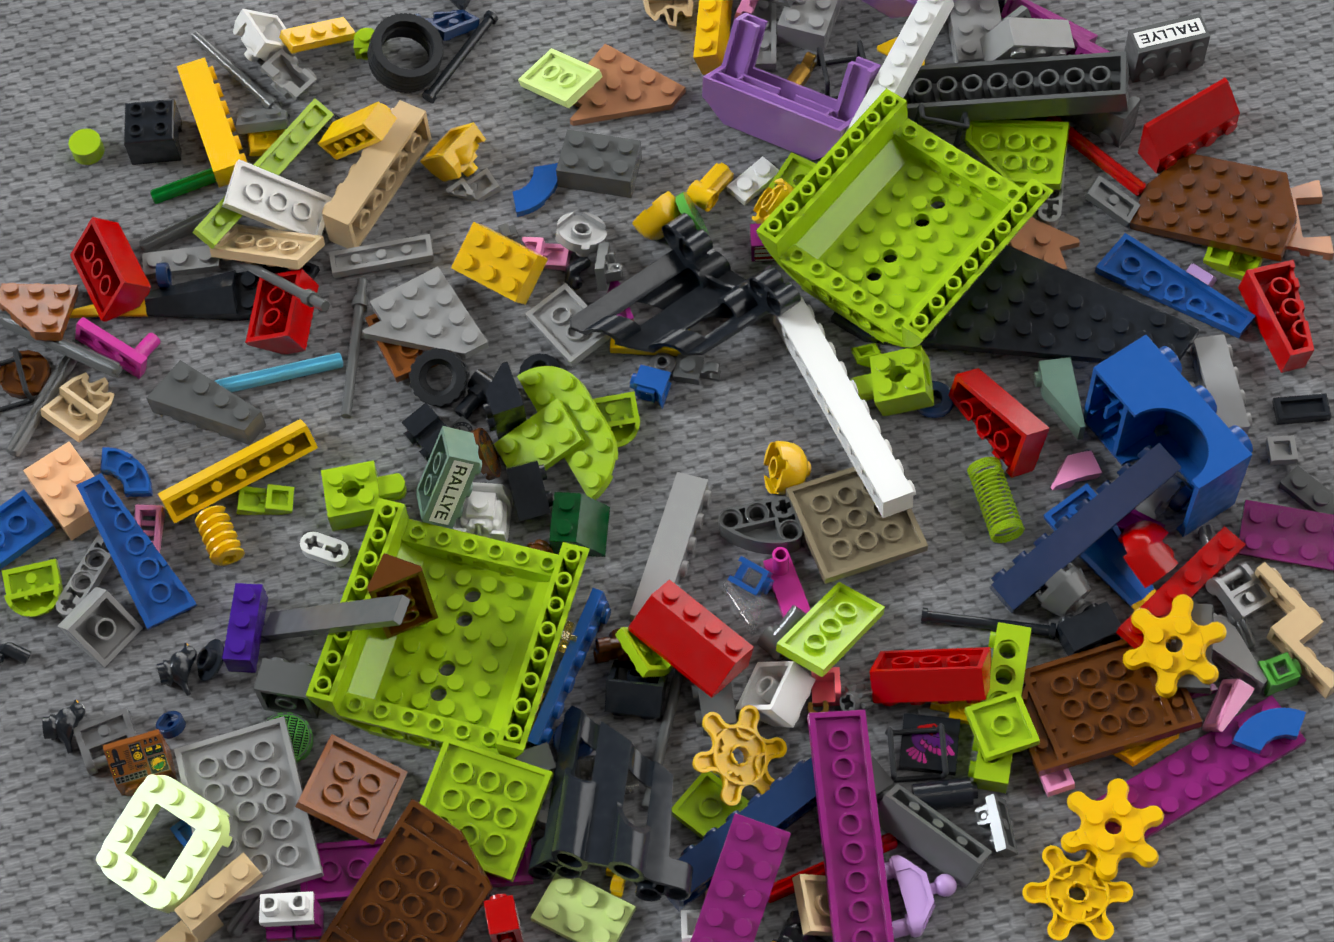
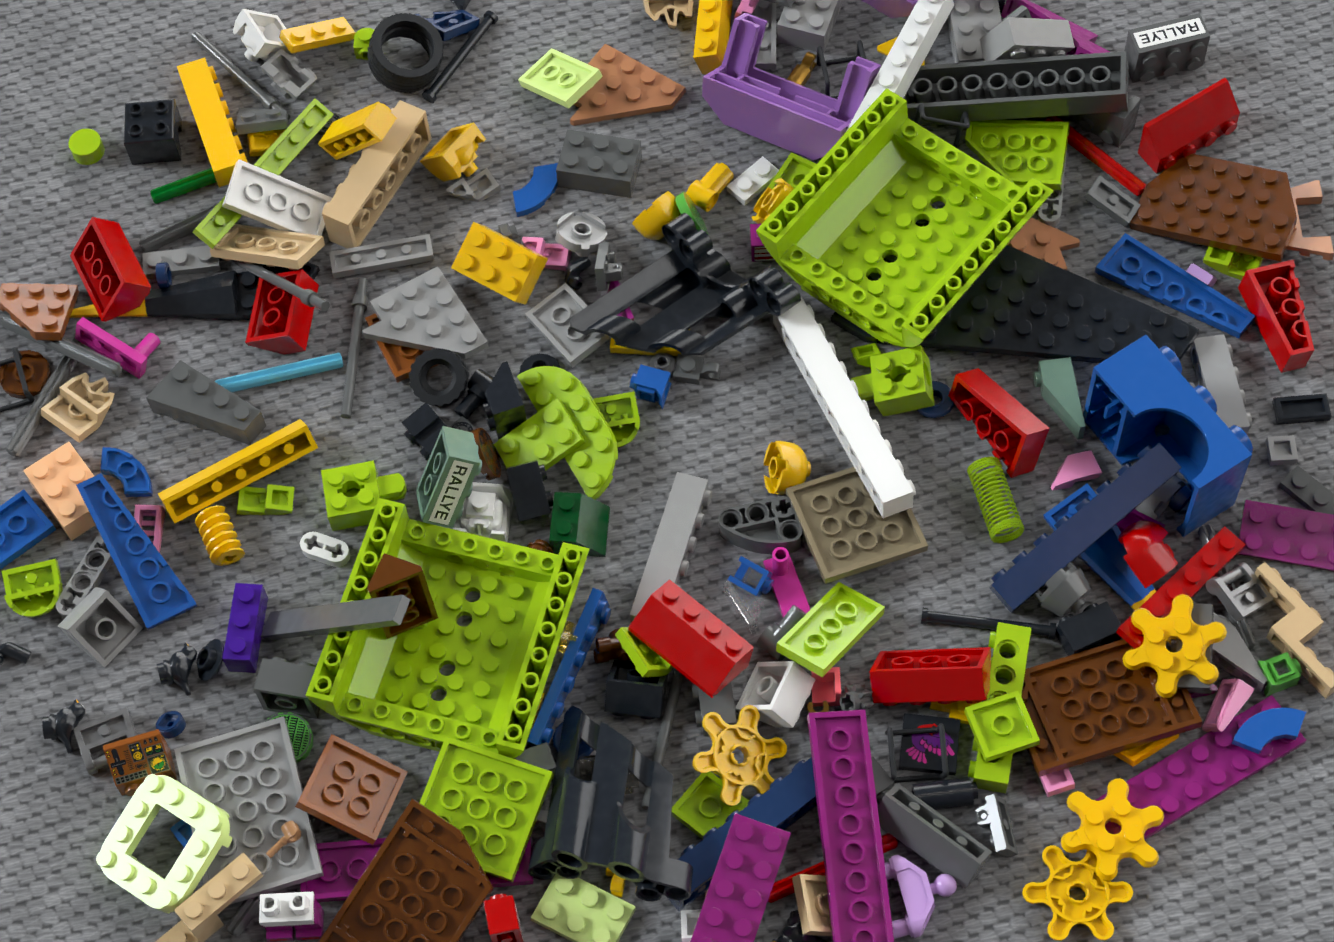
none -> medium nougat hand [266,820,301,858]

